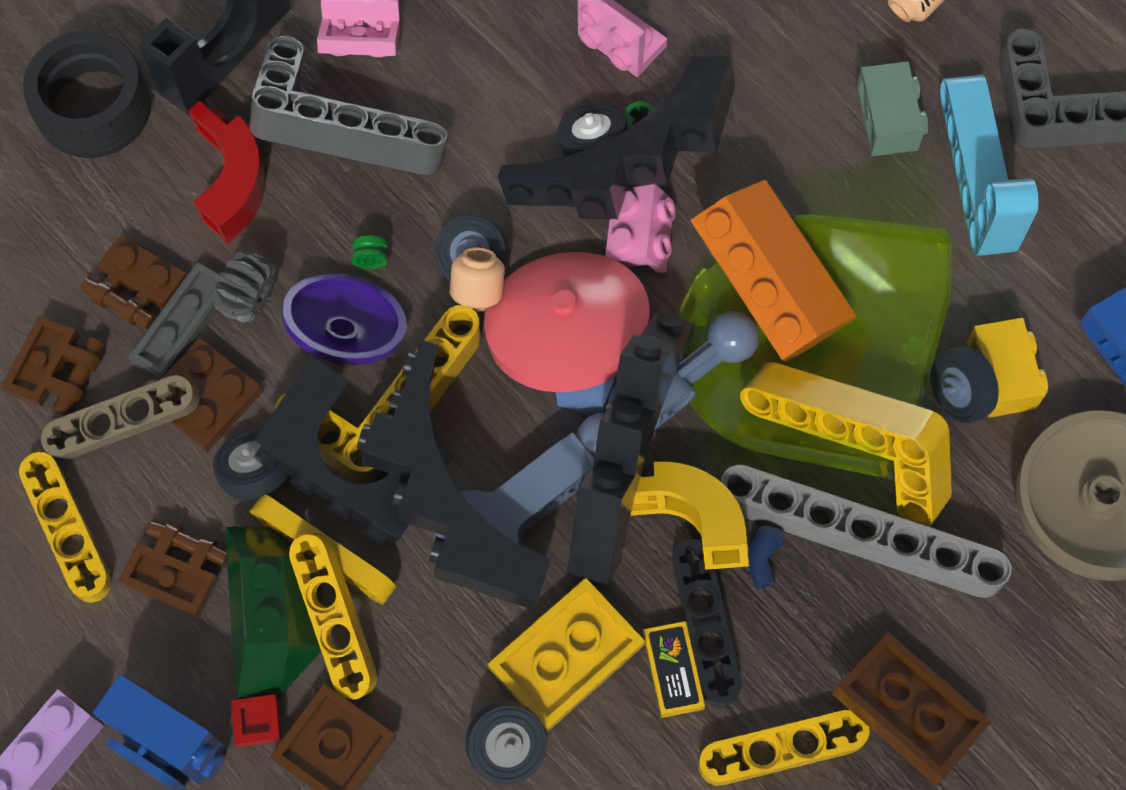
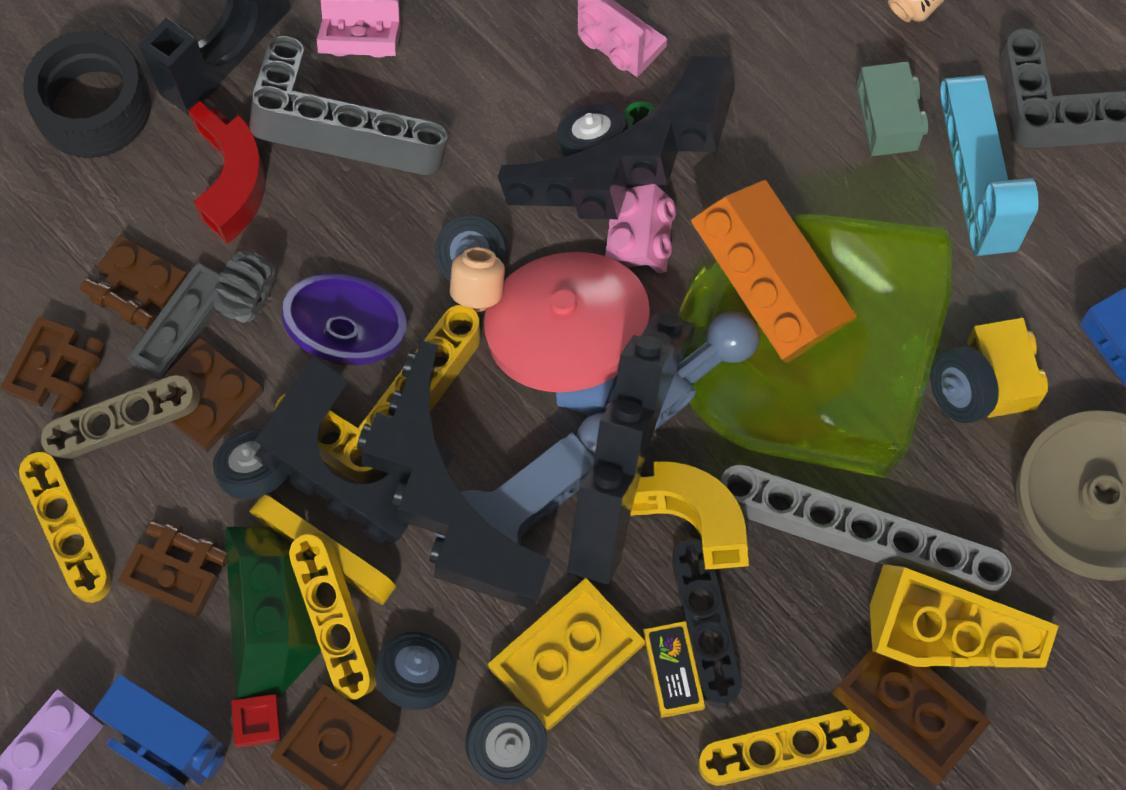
green bush [351,236,388,269] -> none
yellow beam [740,362,952,527] -> none
dark blue arm [747,525,784,590] -> none
none -> black wheel [375,632,455,710]
none -> yellow wedge [870,564,1059,668]

